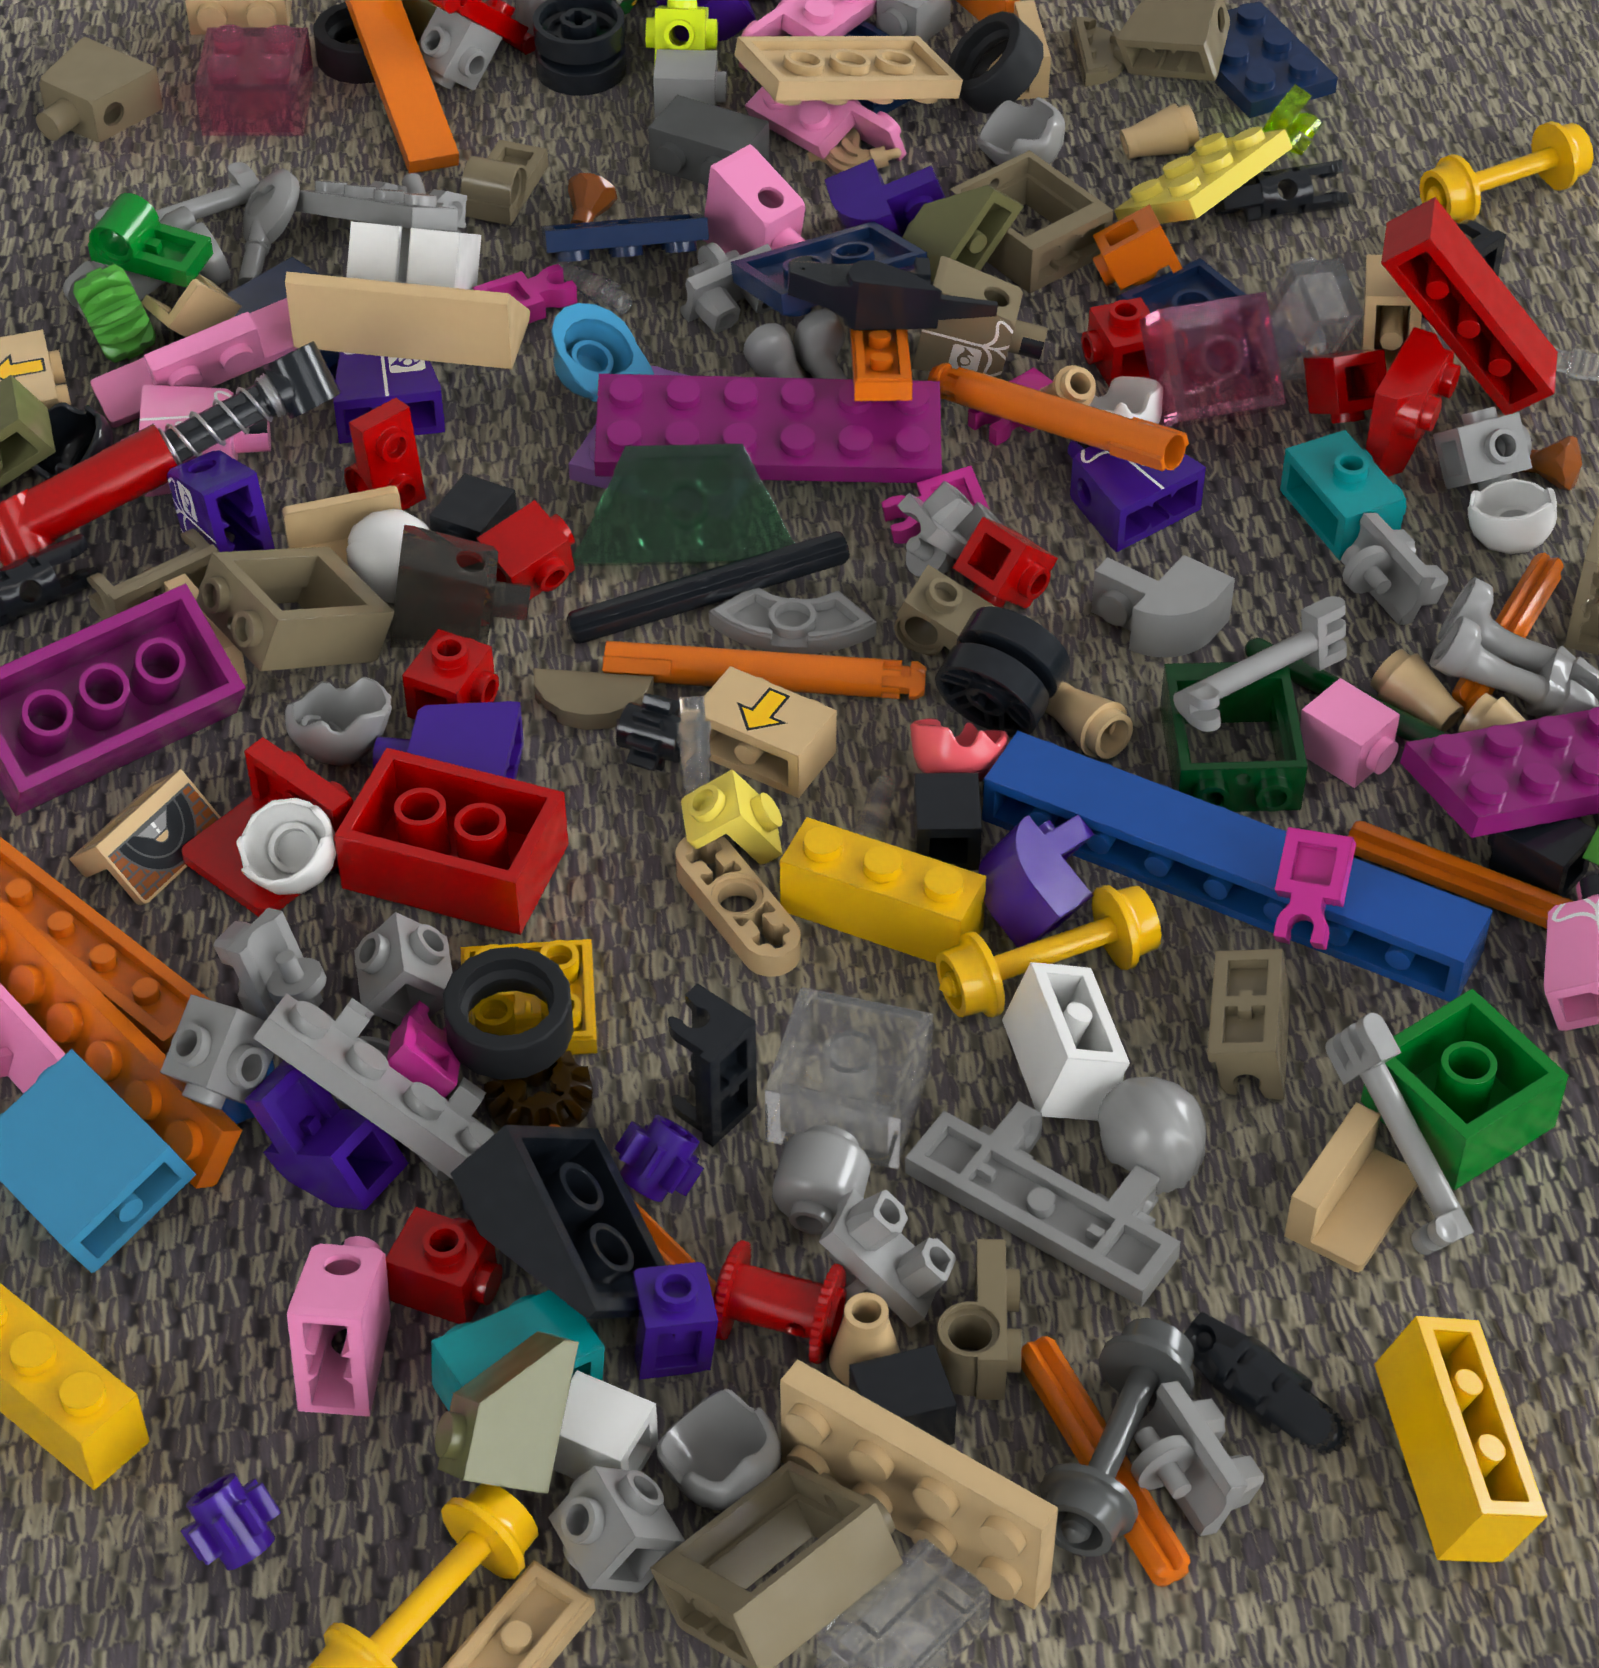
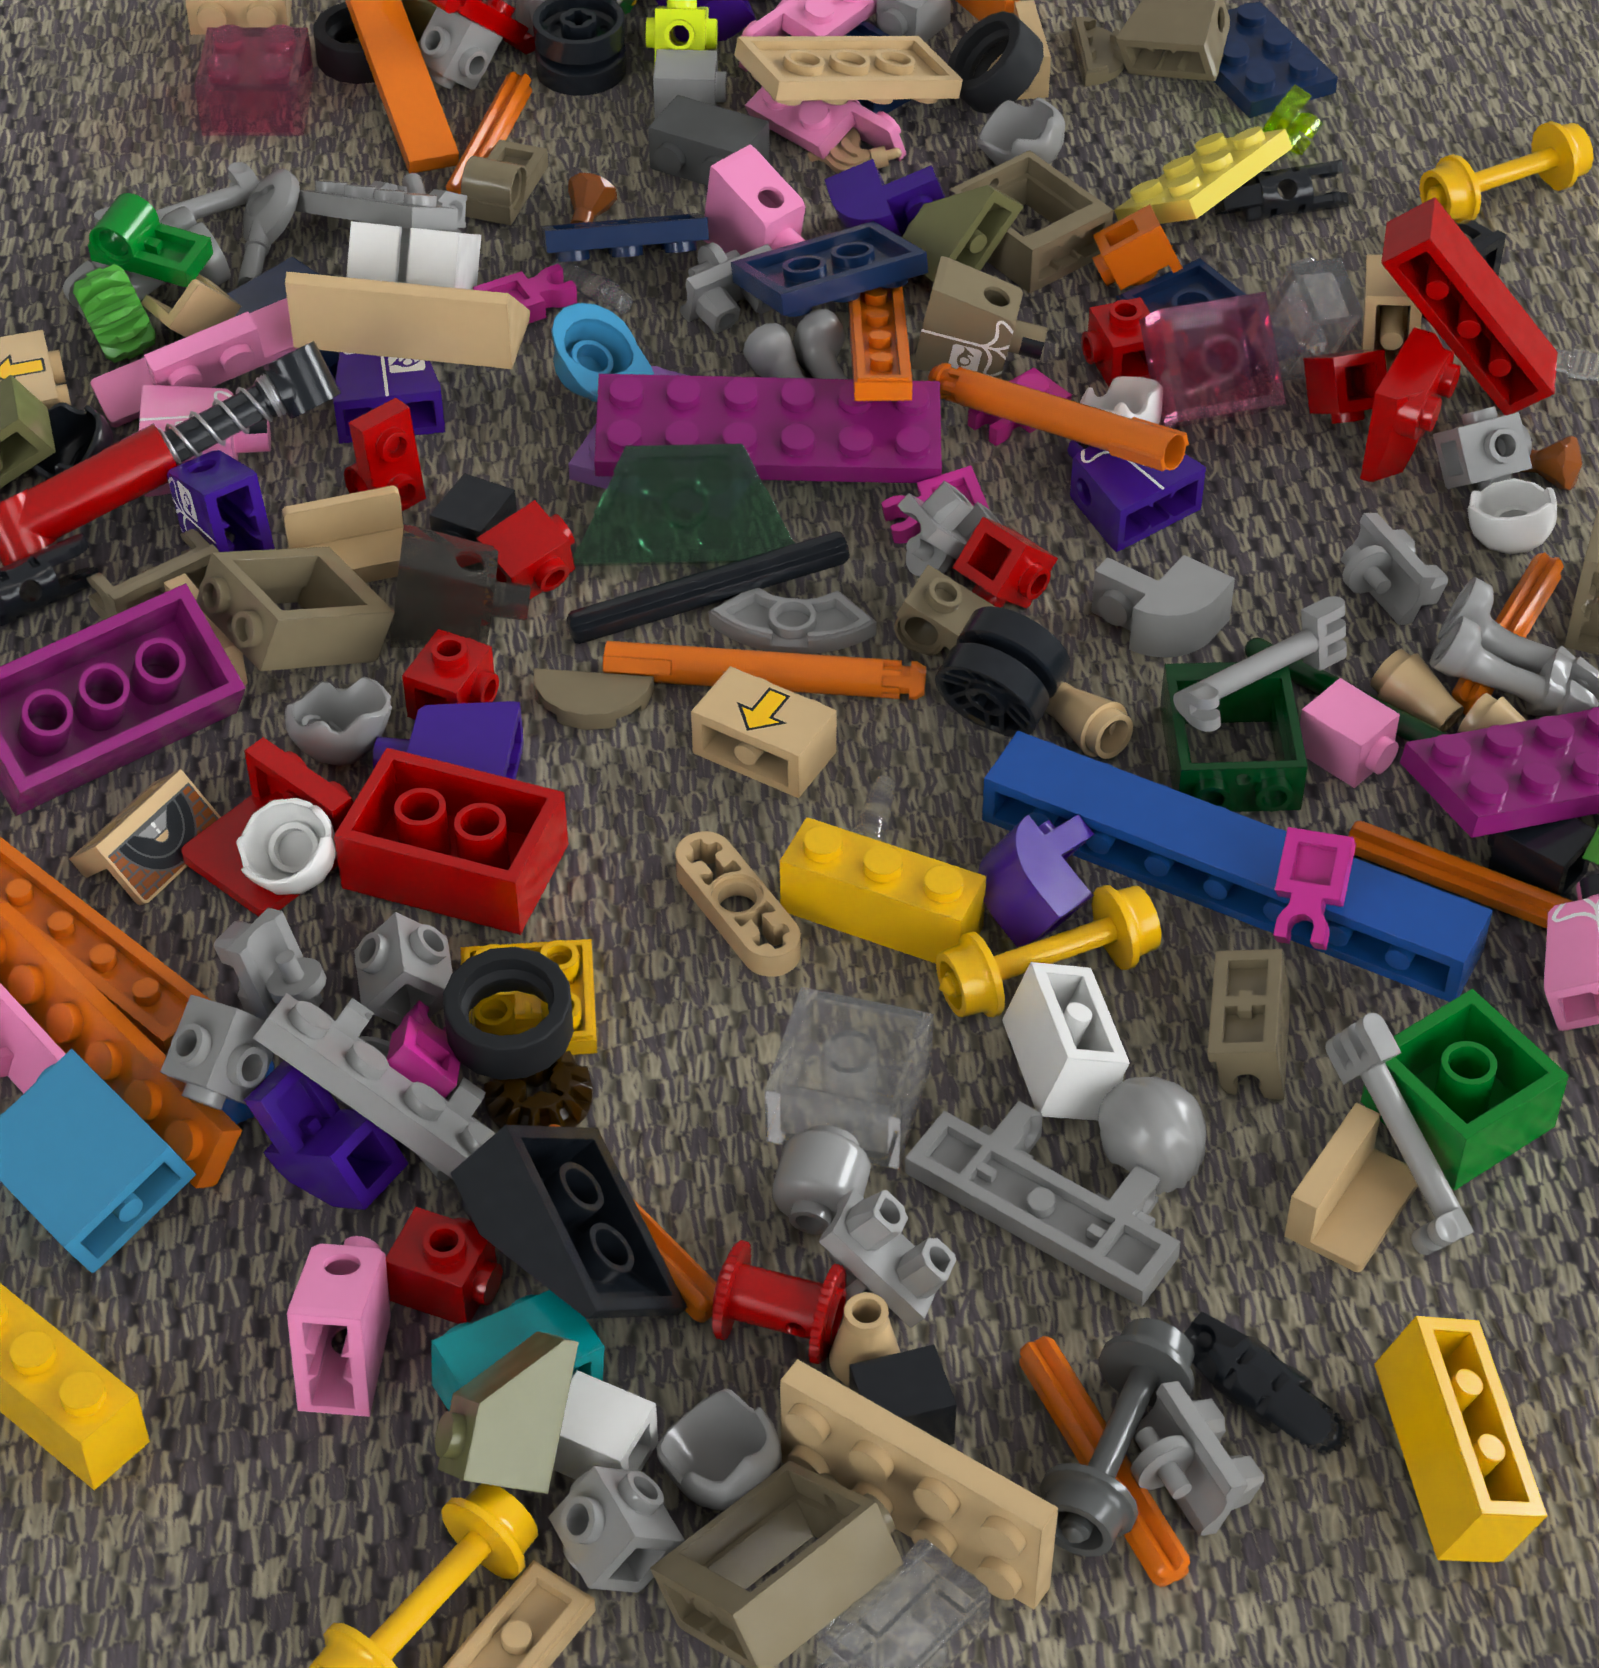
dark tan torso [36,36,163,142] -> none
dark purple gear [181,1473,281,1570] -> none
white hair [346,509,437,604] -> none
dark purple gear [614,1115,704,1202] -> none
black gear [616,693,692,771] -> none
dark purple bracket [633,1262,718,1380] -> none
black hinge [668,983,757,1147] -> none
clear animal [675,696,711,795] -> none
light yellow bracket [681,769,783,865] -> none
black animal [788,256,998,330] -> none
coral hair [910,718,1009,783] -> none
black brick [913,773,982,870] -> none
dark tan plate [936,1239,1021,1400] -> none
tan pin [1039,365,1096,405] -> none
tan cone [1120,103,1200,160] -> none
teal brick [1280,430,1407,560] -> none
none -> orange axle [446,71,532,194]

